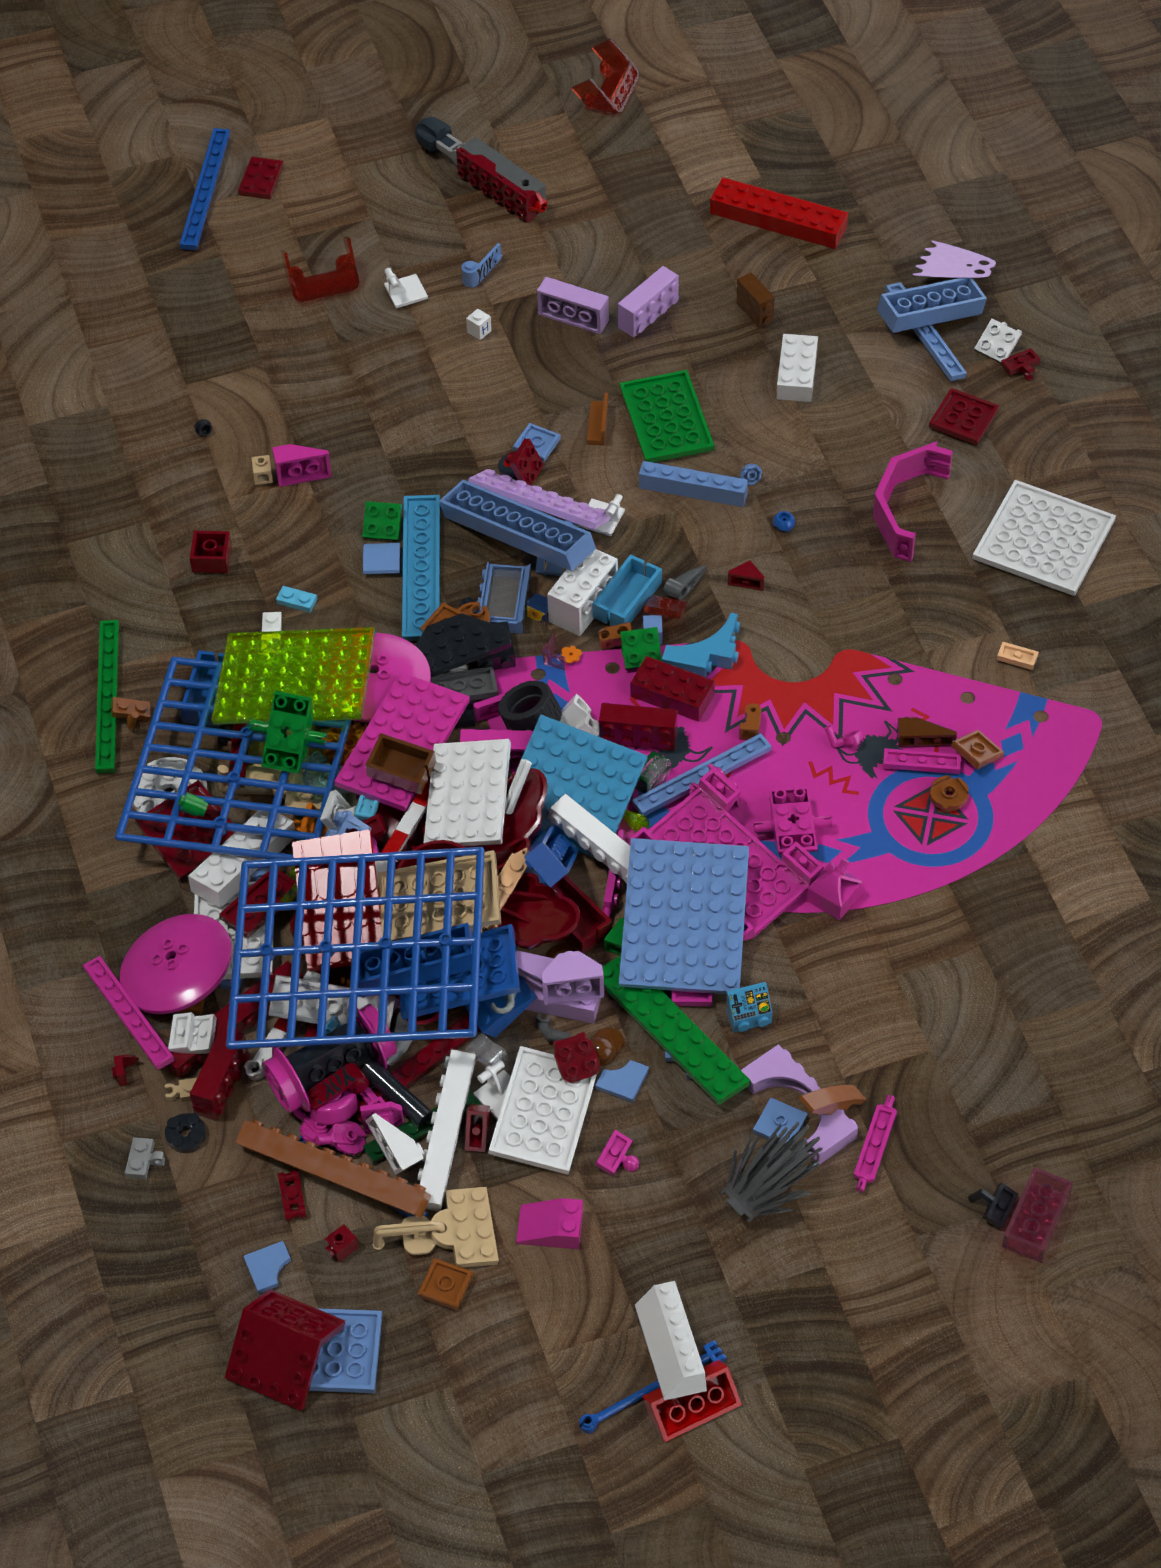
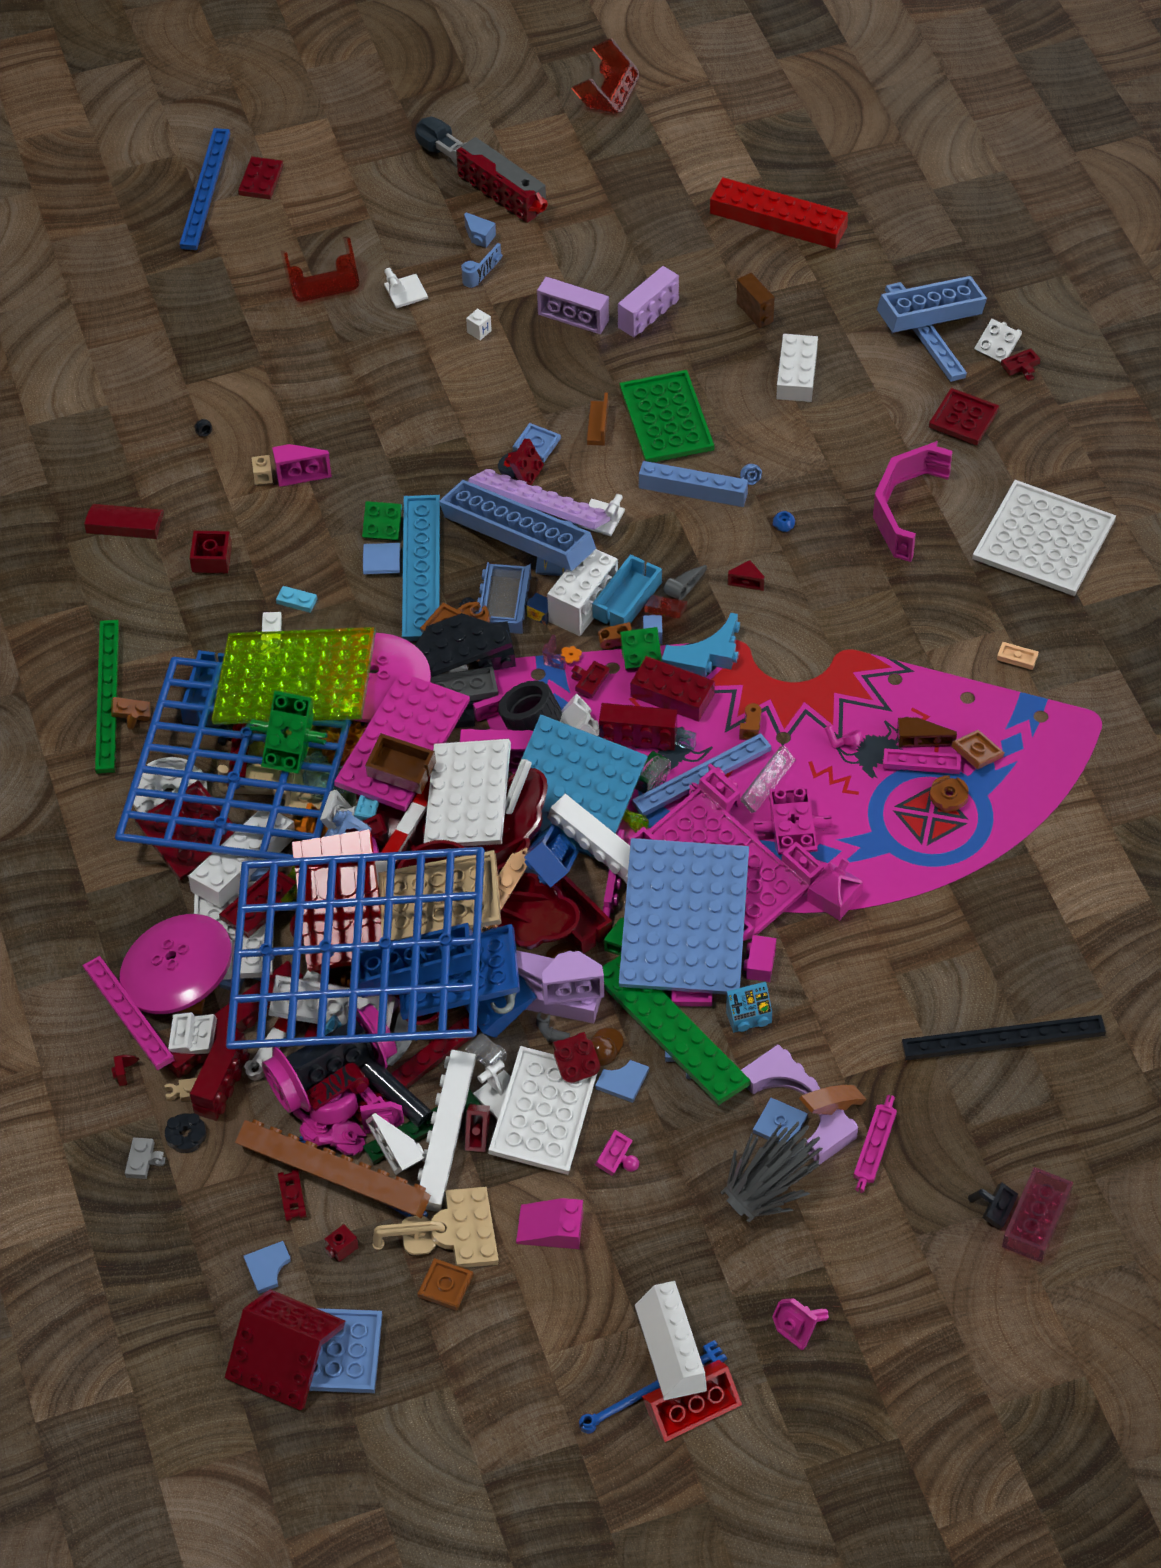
green brick [177,792,208,817] -> none
lavender piece [913,241,996,278] -> none
none -> dark red slope [84,504,164,539]
none -> medium blue slope [464,212,496,248]
none -> dark red plate [571,661,610,699]
none -> clear light blue plate [676,728,696,750]
none -> clear plate [740,746,796,813]
none -> dark pink brick [743,935,777,982]
none -> dark pink piece [772,1298,829,1350]
none -> black plate [901,1015,1106,1061]

